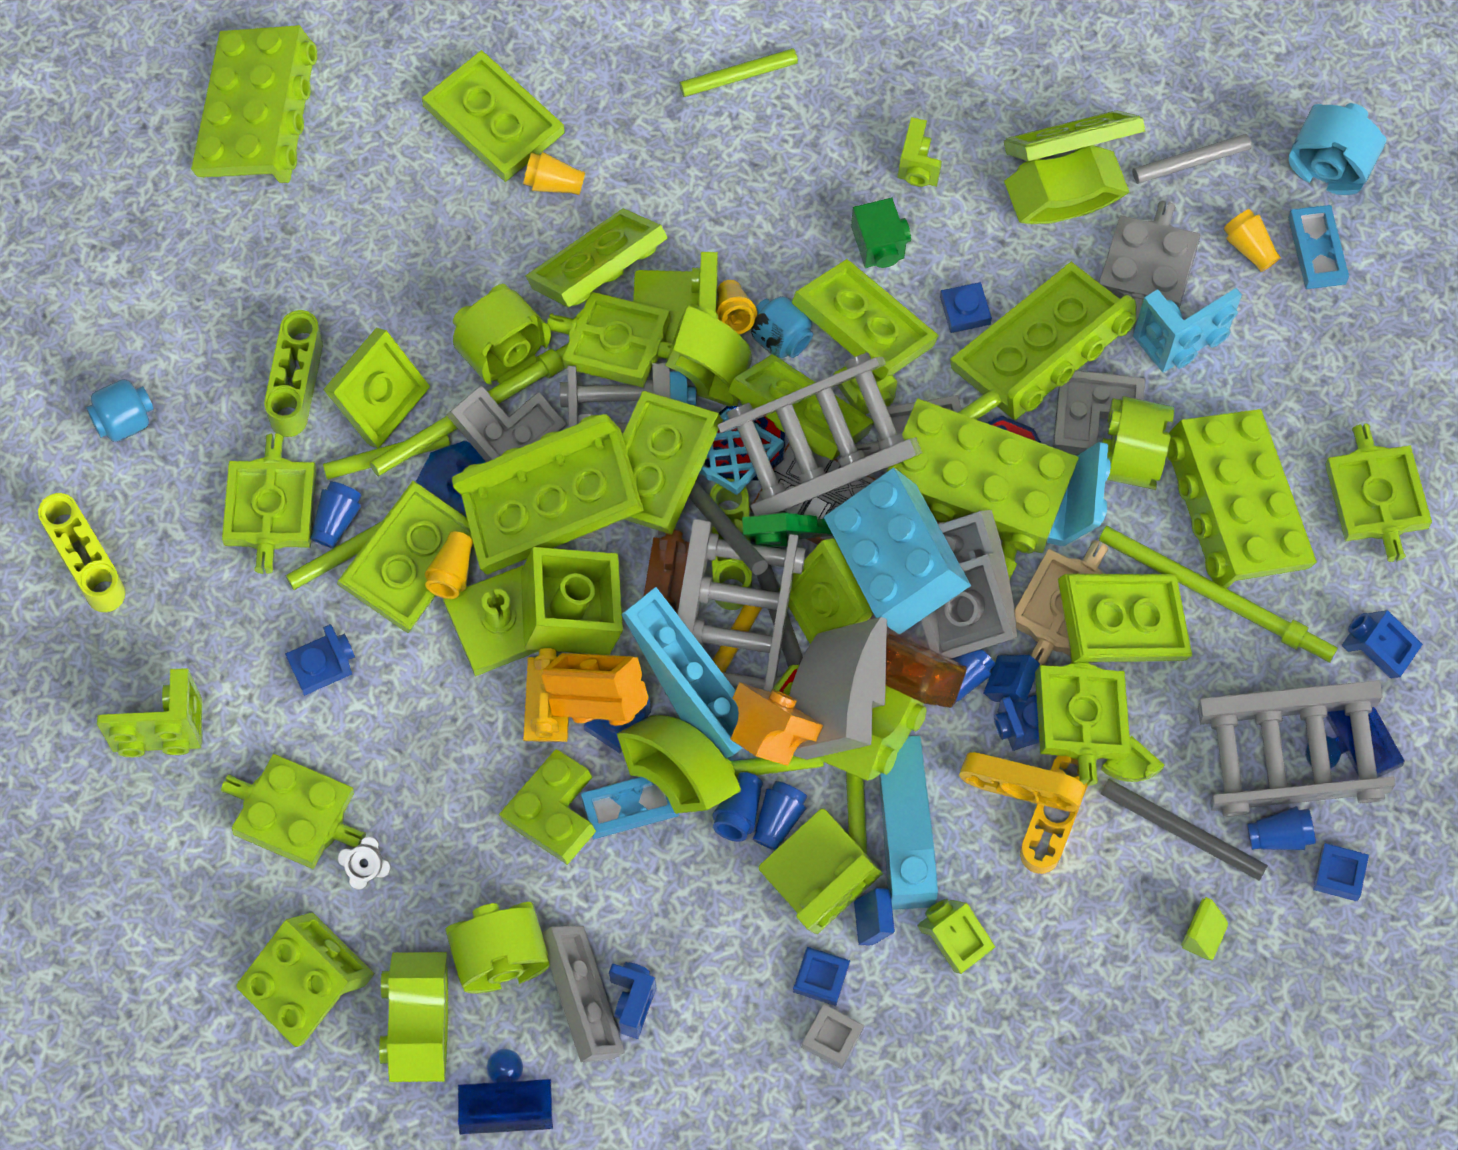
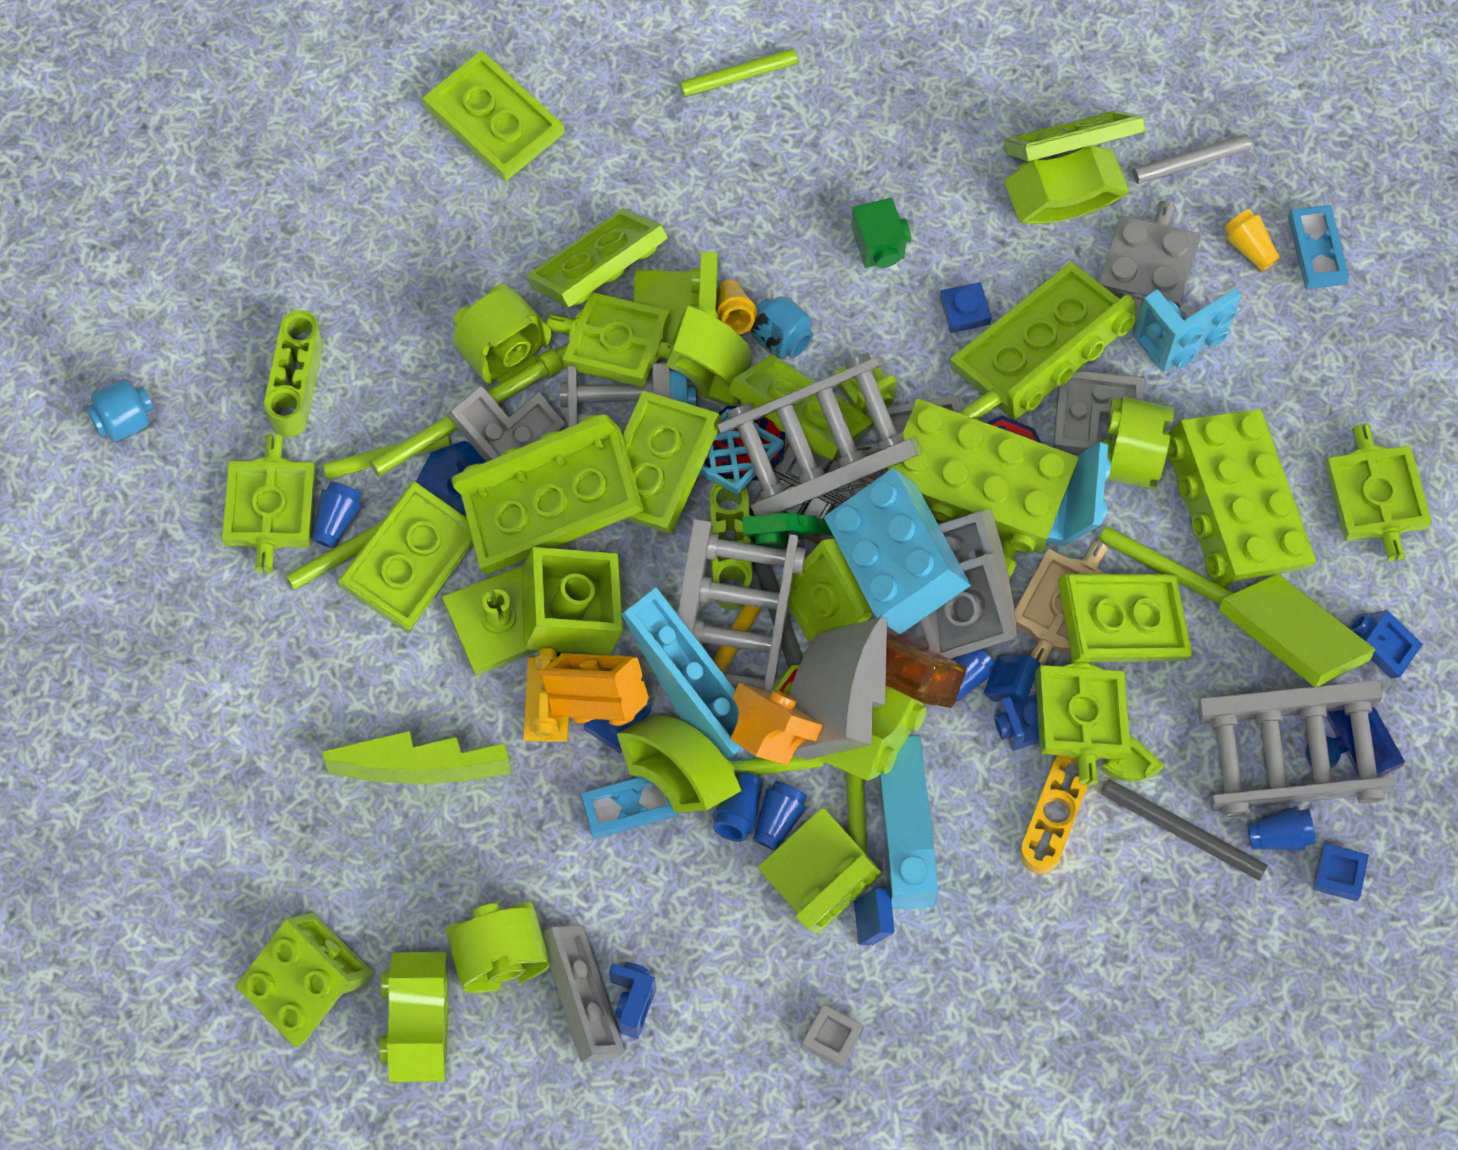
neon yellow beam [38,493,125,612] -> none
lime bracket [97,668,202,758] -> none
lime bracket [191,25,317,183] -> none
lime plate [221,753,366,869] -> none
blue bracket [285,624,355,696] -> none
lime tile [323,327,430,448] -> none
plate [338,837,391,890] -> none
yellow cone [425,531,473,599] -> none
clear blue plate [458,1049,553,1135] -> none
lime plate [498,749,596,865] -> none
yellow cone [523,151,585,195] -> none
dark orange hinge [644,530,690,615] -> none
dark grey bar [688,480,768,575] -> none
lime plate [791,259,939,380] -> none
blue tile [793,947,850,1006] -> none
lime bracket [897,117,942,187] -> none
lime bracket [917,899,996,974] -> none
yellow beam [959,752,1086,812] -> none
lime slope [1181,897,1228,961] -> none
medium azure brick [1289,103,1387,195] -> none
none -> lime slope [322,731,511,784]
none -> lime tile [1218,574,1375,688]

